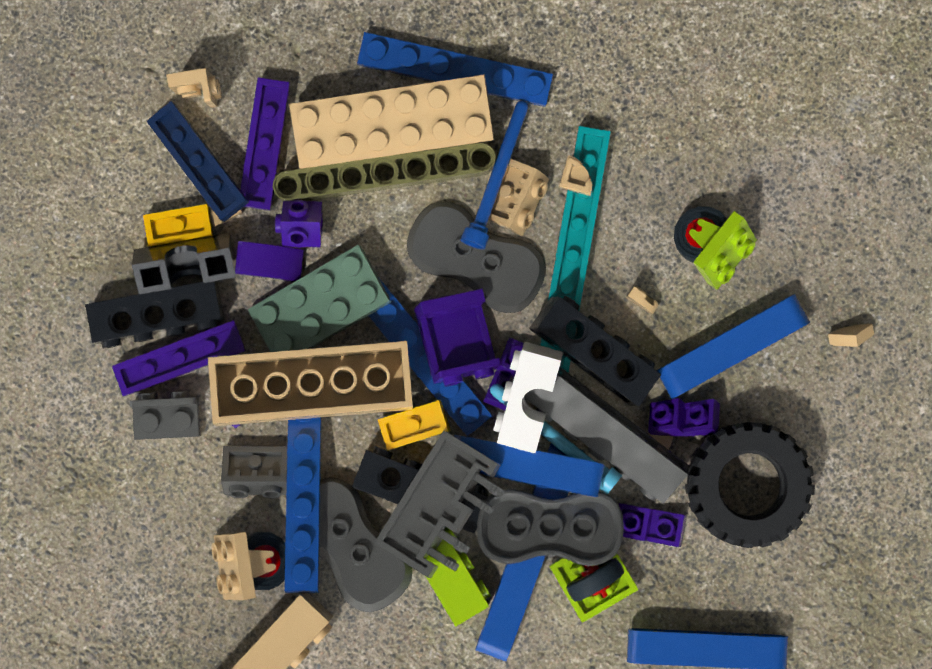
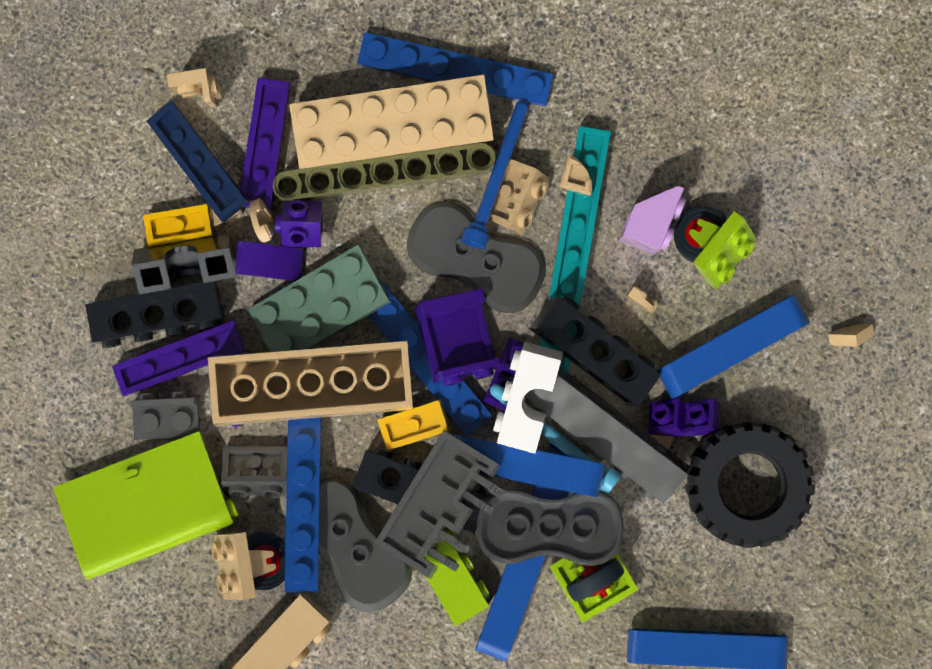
dark purple slope [619,503,687,547] -> none
none -> lime door [53,431,239,580]
none -> tan tile [250,198,275,244]
none -> lavender slope [619,186,686,255]

